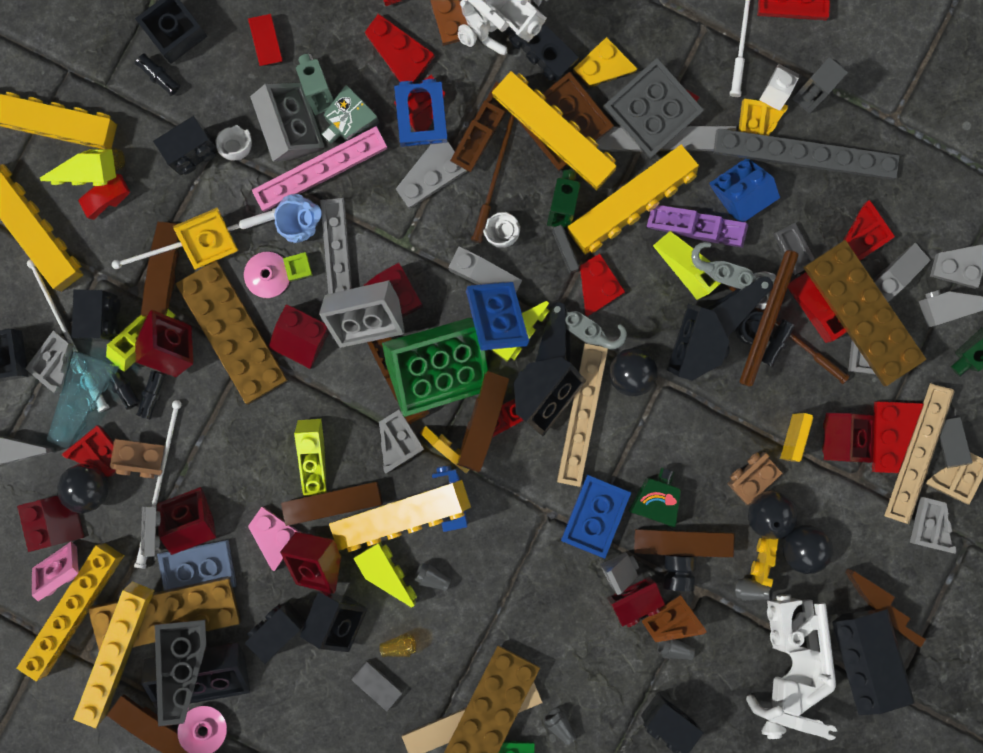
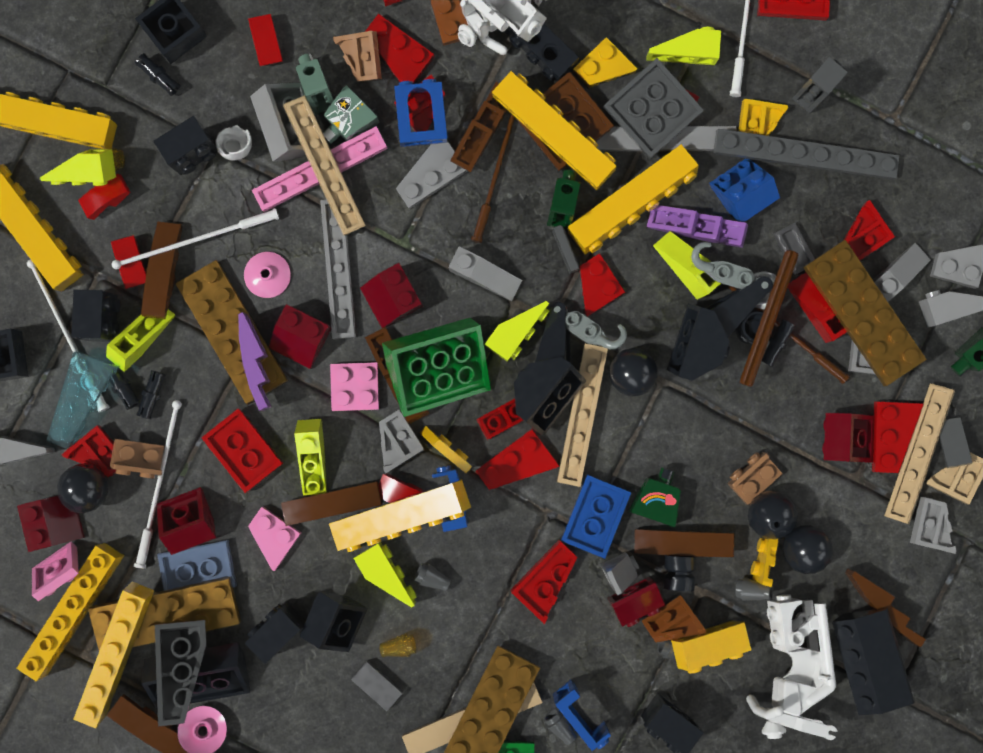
light grey wing [25,331,74,395] -> none
dark red slope [135,310,193,377] -> none
light grey plate [141,506,160,557] -> none
yellow tile [173,207,238,269] -> none
light blue hair [274,194,322,243] -> none
dark red slope [280,532,341,594] -> none
lime plate [283,252,313,282] -> none
light grey slope [319,280,404,348] -> none
reddish brown slope [457,371,509,472] -> none
blue plate [466,282,529,351] -> none
white hair [483,212,520,248] -> none
white slope [759,64,799,111] -> none
yellow tile [780,413,813,462] -> none
none -> red slope [111,235,147,289]
none -> red plate [201,408,283,493]
none -> medium lavender slope [238,312,272,411]
none -> tan tile [283,95,366,236]
none -> bright pink plate [330,363,379,411]
none -> medium nougat wing [333,31,382,82]
none -> red slope [379,473,425,503]
none -> red wing [476,429,560,490]
none -> red wing [510,540,577,624]
none -> blue panel [553,679,611,751]
none -> neon yellow slope [646,27,721,65]
none -> yellow brick [671,620,751,673]

